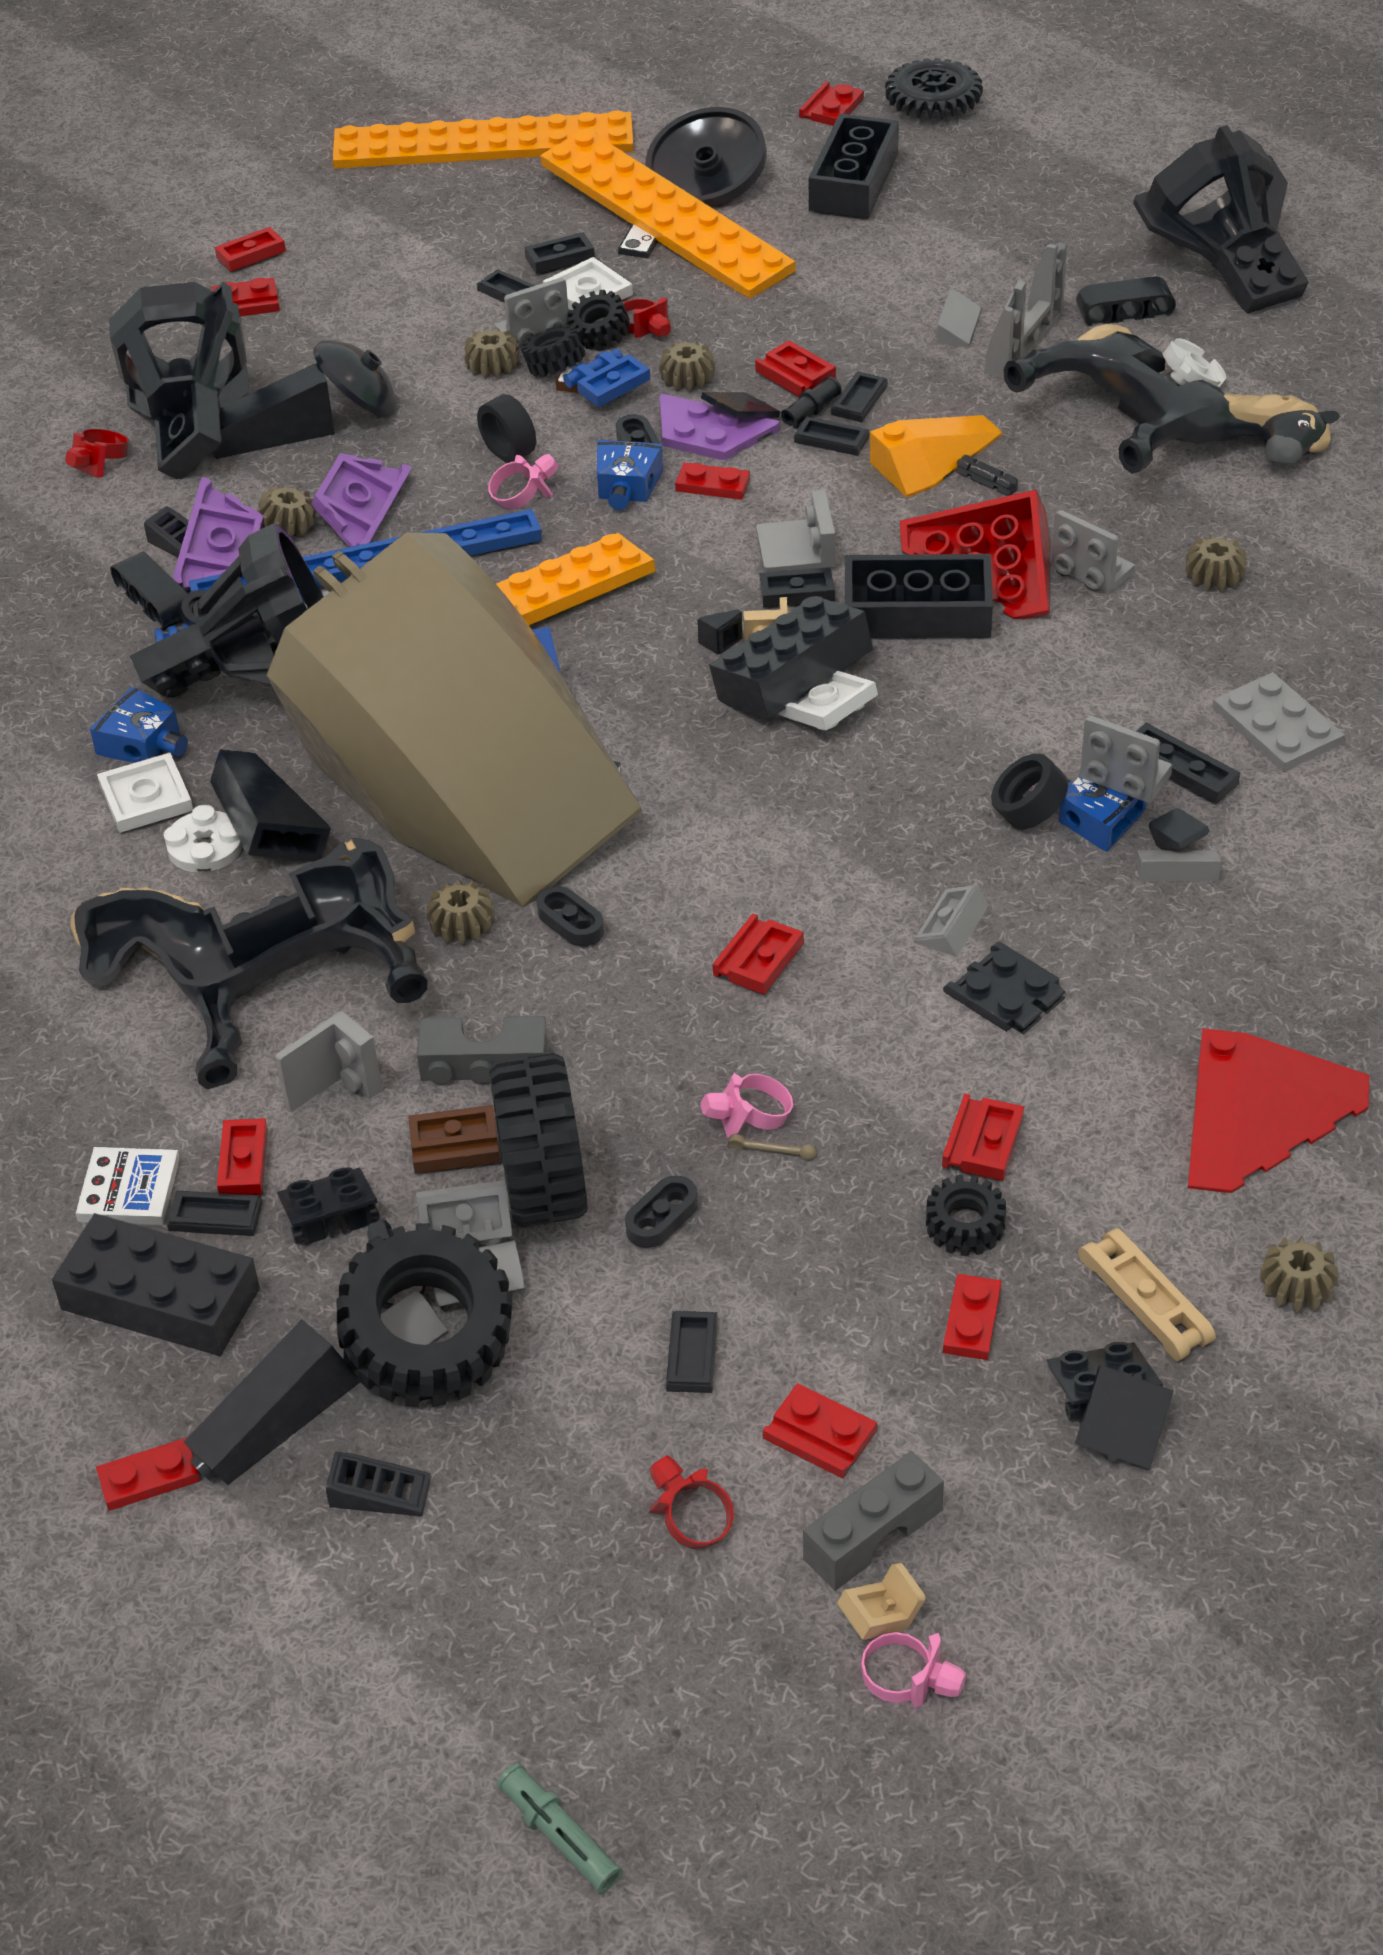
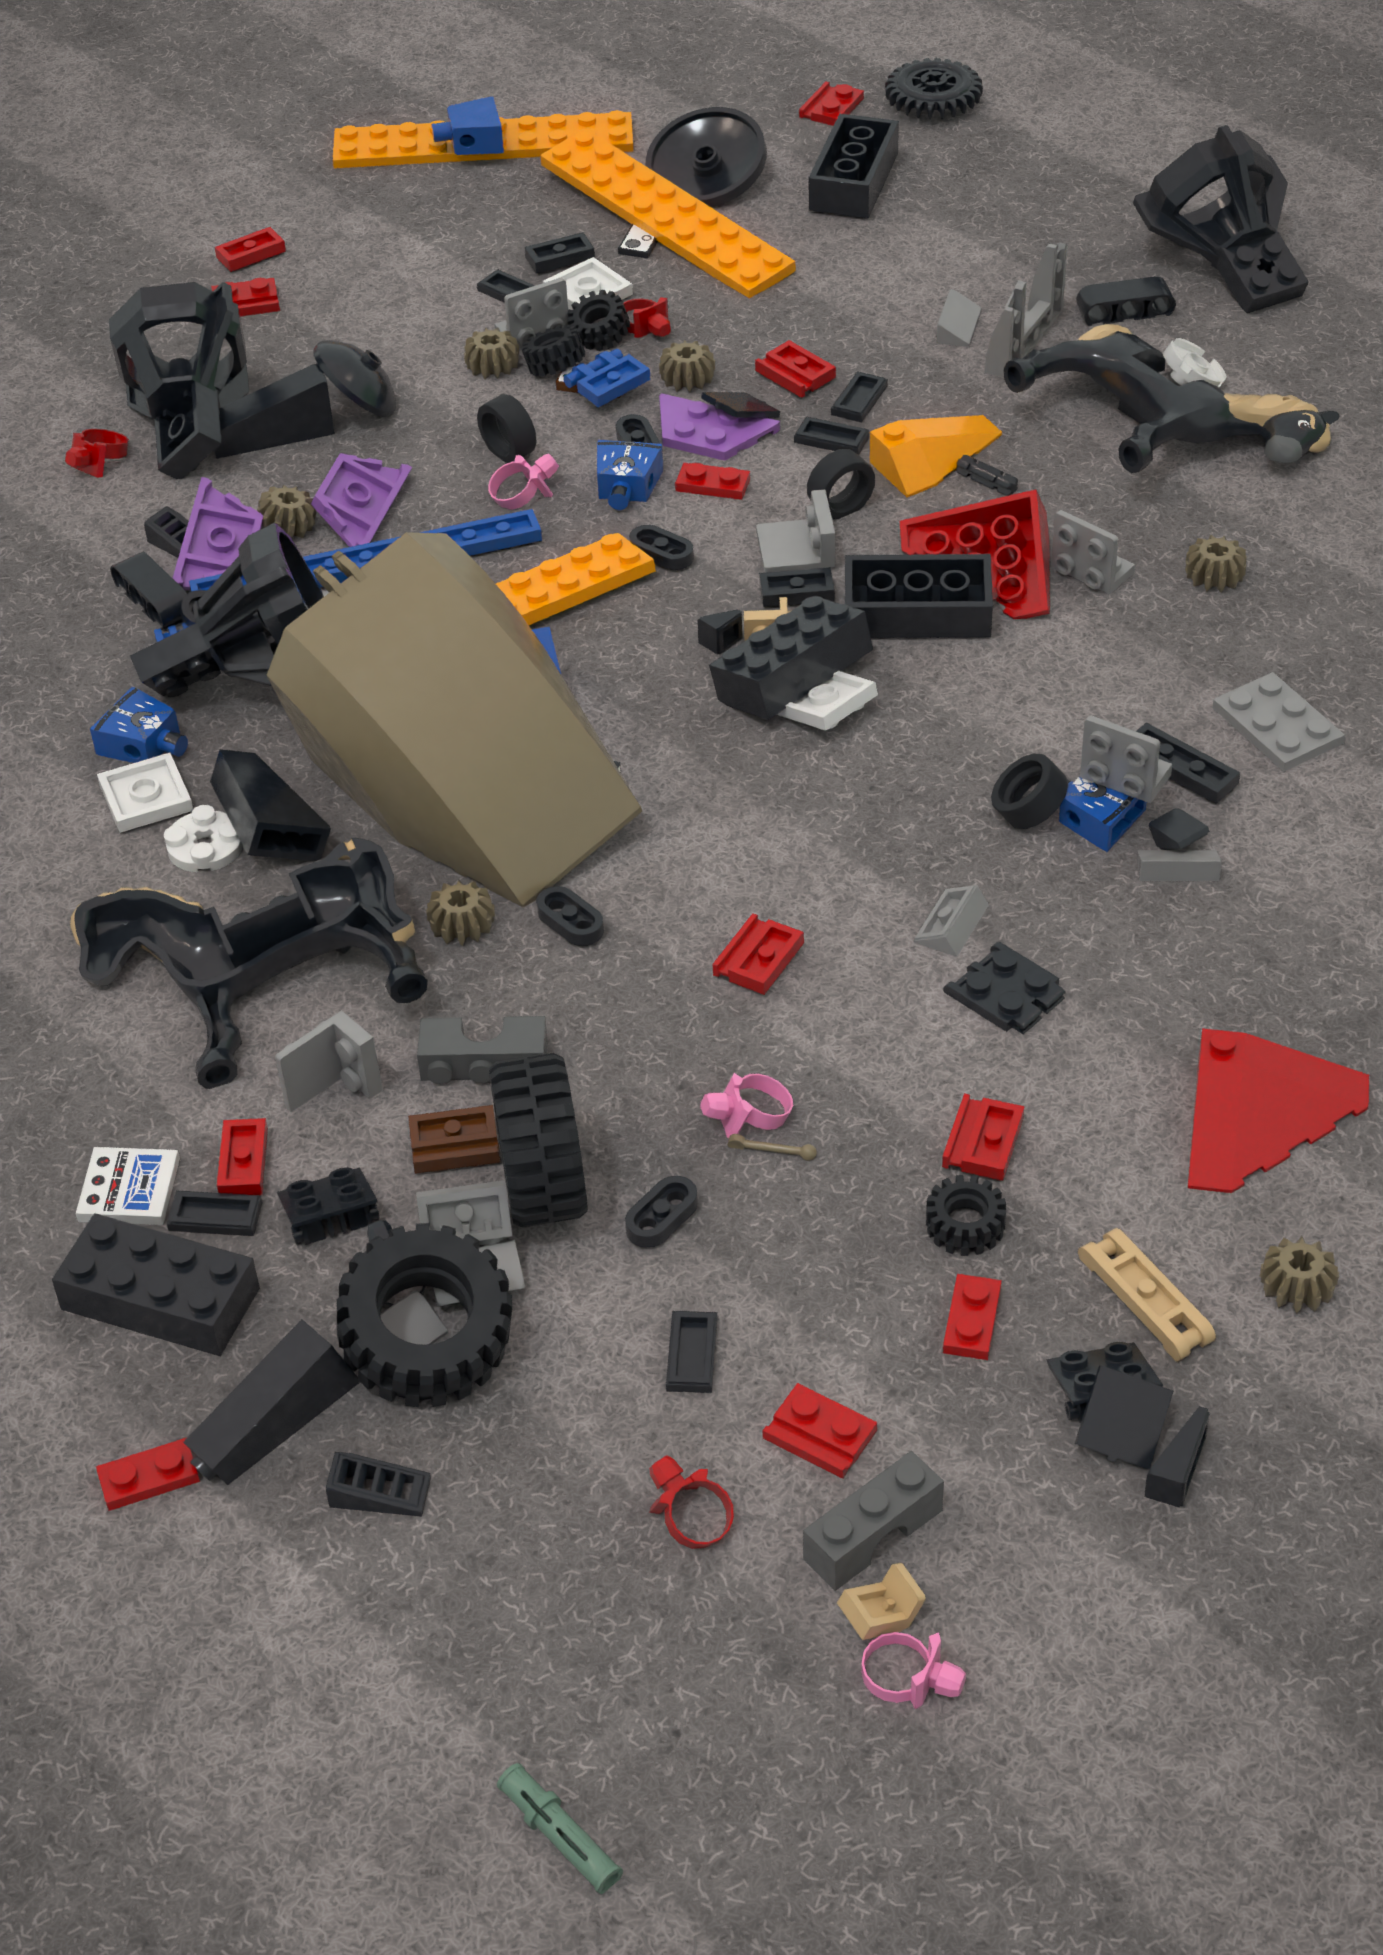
black pin [781,376,842,428] -> none
none -> blue torso [431,96,504,155]
none -> black plate [629,525,694,570]
none -> black tyre [807,449,875,519]
none -> black slope [1144,1406,1210,1508]

